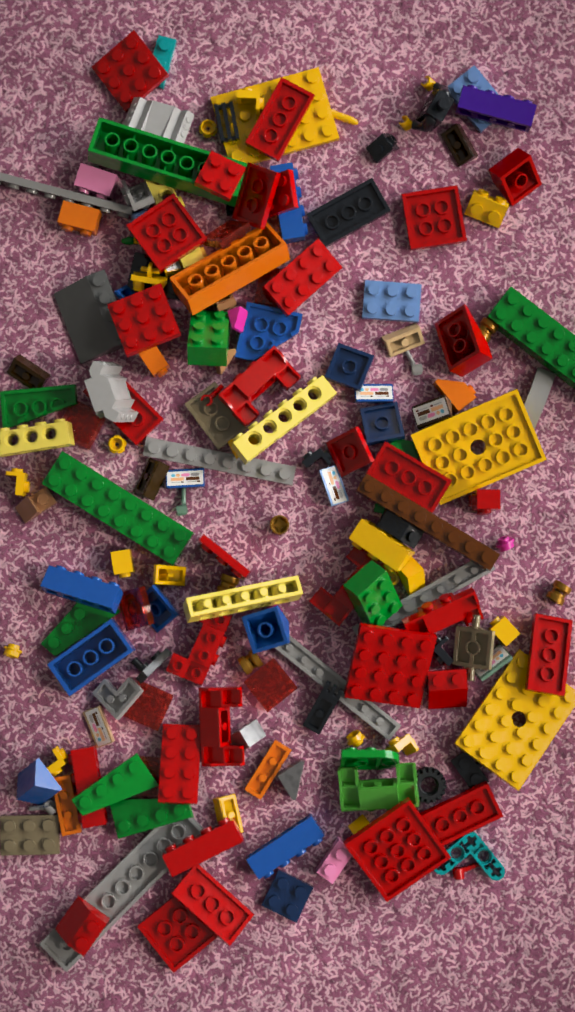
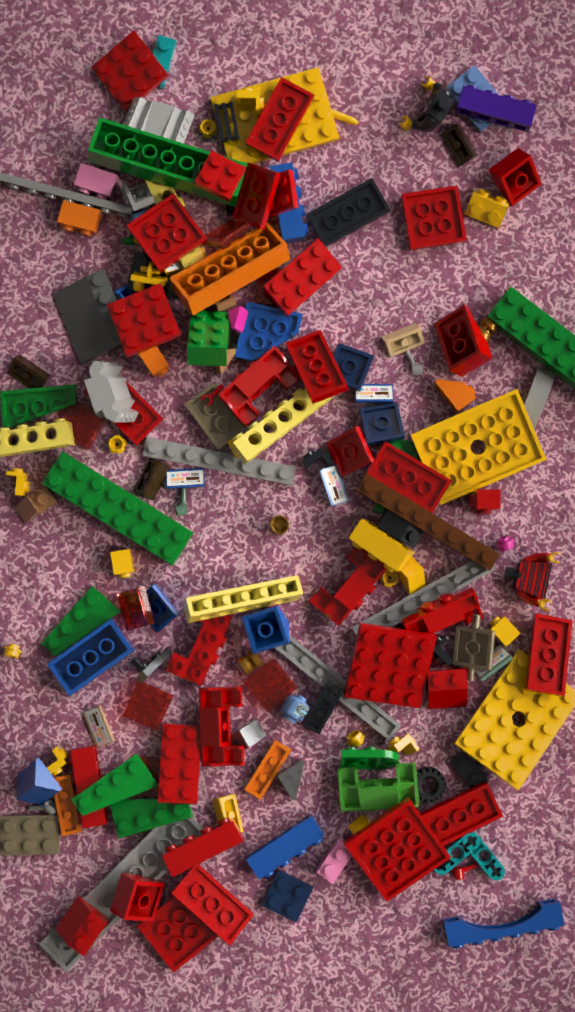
blue brick [40,565,124,614] -> none
light grey plate [92,677,144,720] -> none
yellow slope [153,564,186,586] -> none
red plate [199,534,251,579] -> none
pearl gold wheel [216,573,240,592] -> none
green brick [343,560,402,626] -> none
medium blue plate [362,280,422,323] -> none
black bracket [366,133,399,163] -> none
slope [412,395,452,429] -> none
pearl gold wheel [545,580,572,606] -> none
none -> red slope [110,873,165,922]
none -> medium blue head [281,694,309,724]
none -> red plate [285,330,348,404]
none -> blue arch [442,898,565,949]
none -> torso [504,552,561,612]

